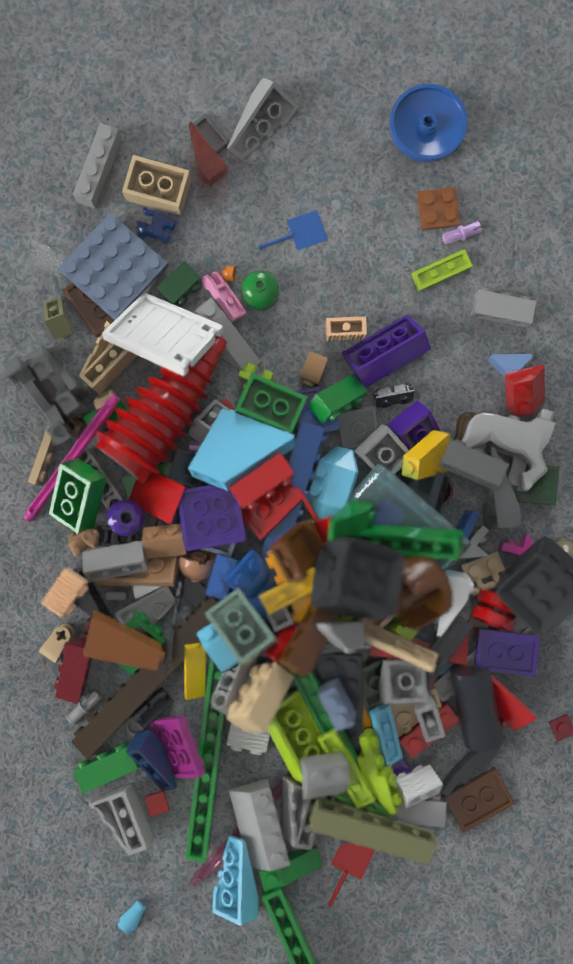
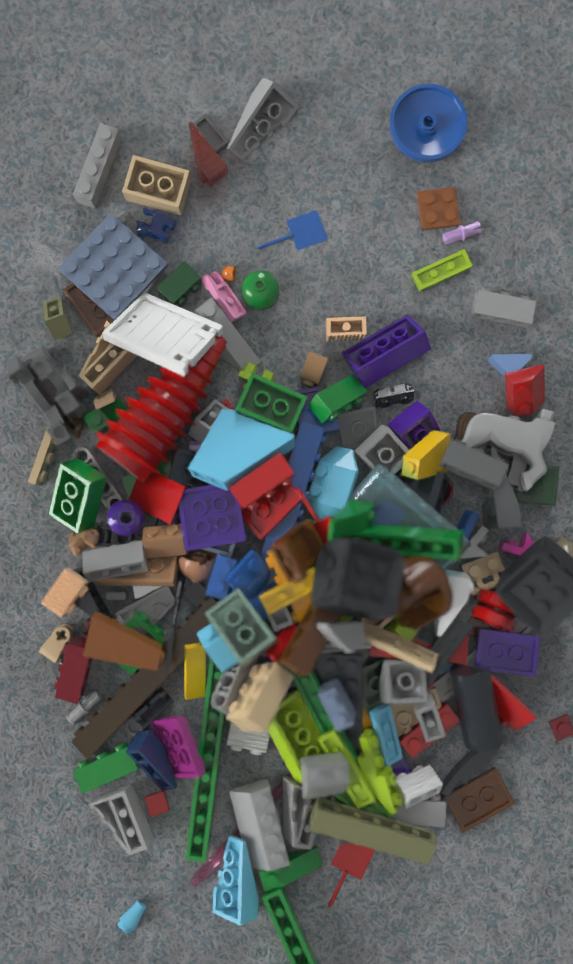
dark pink piece [24,394,120,522] -> none

